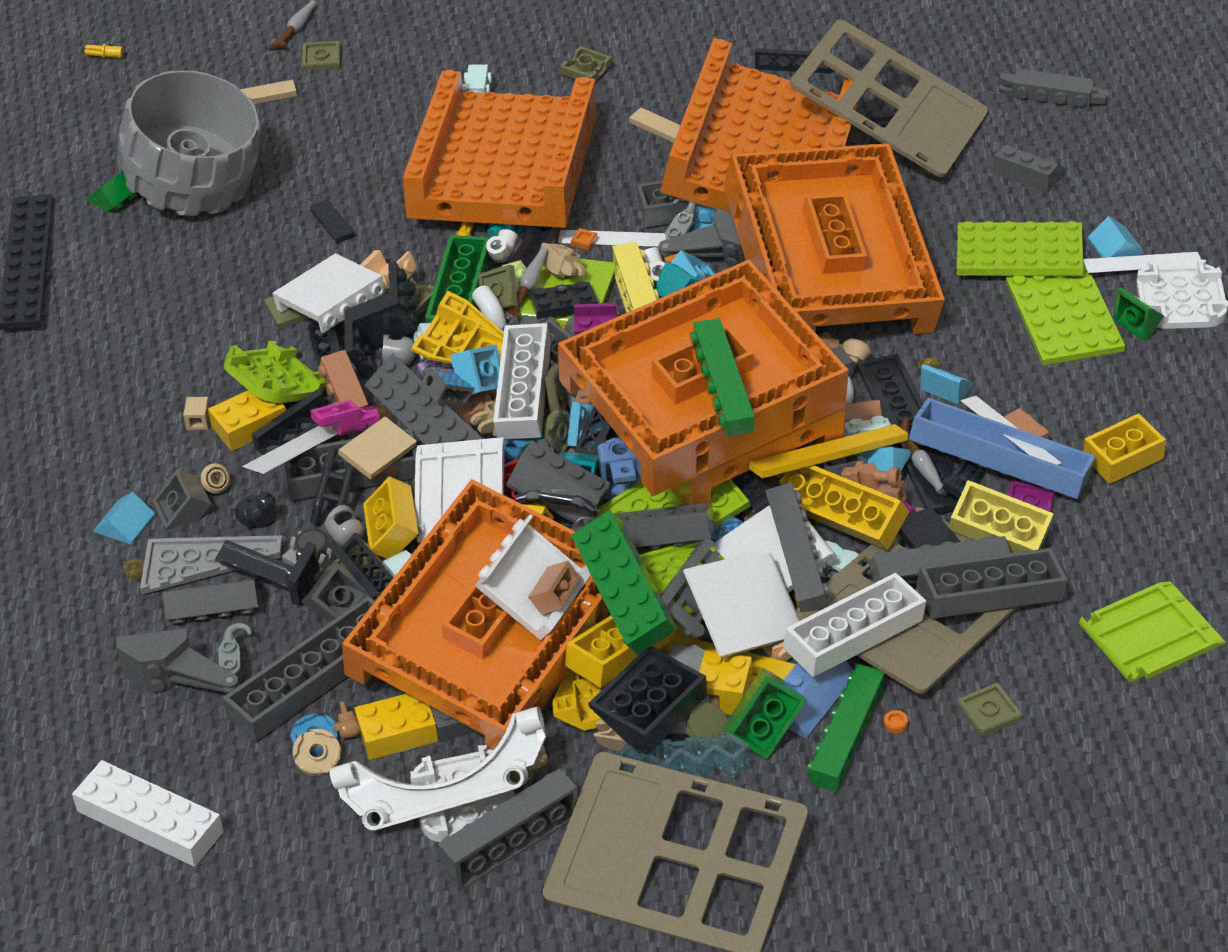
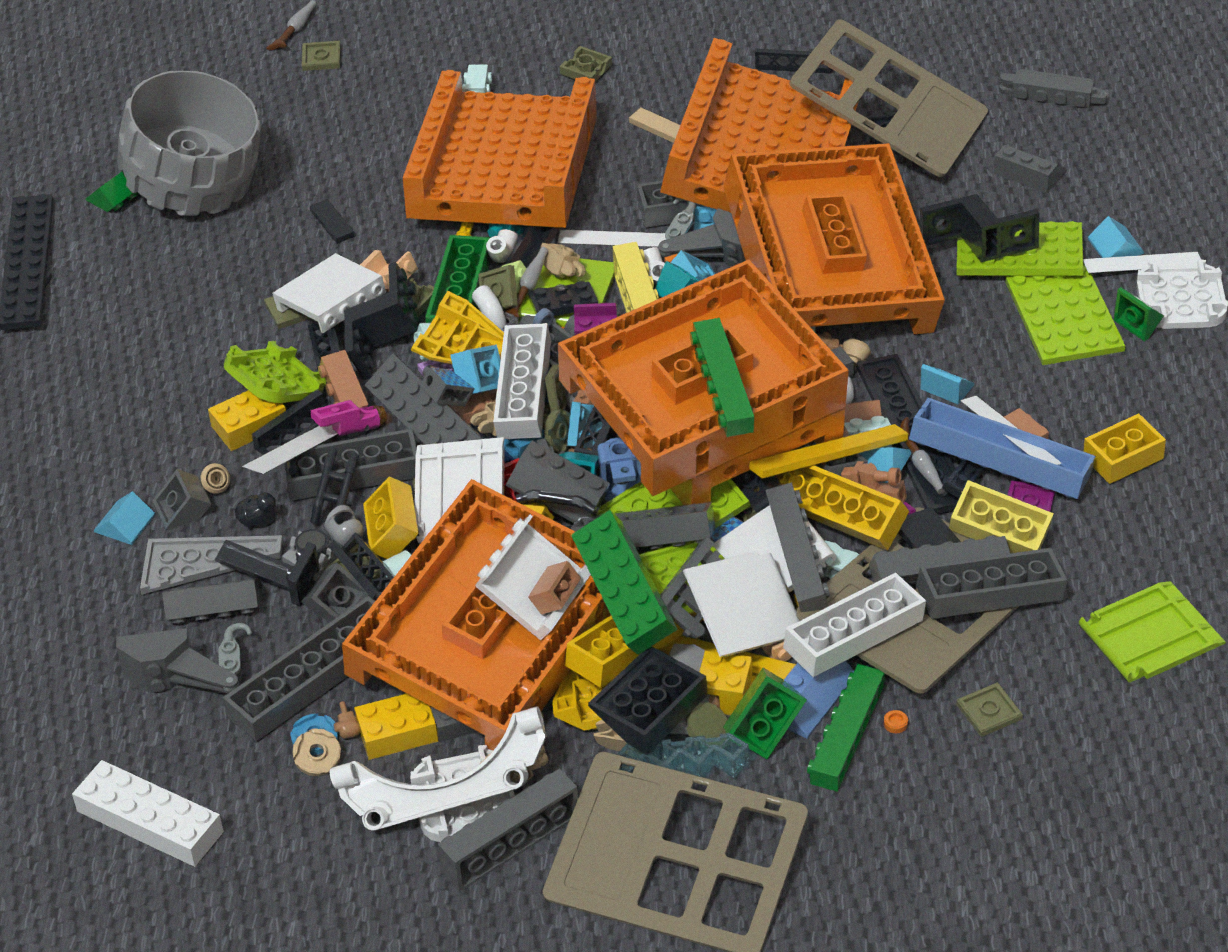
yellow axle [85,44,123,59] -> none
clear yellow tile [123,559,144,580] -> none
tan brick [183,397,210,430] -> none
tan tile [240,80,297,104] -> none
tan tile [338,417,417,480] -> none
light grey helmet [382,335,415,366] -> none
orange tile [571,228,598,251] -> none
clear yellow tile [918,357,941,370] -> none
none -> sand blue tile [533,308,554,327]
none -> black bracket [920,194,1040,262]

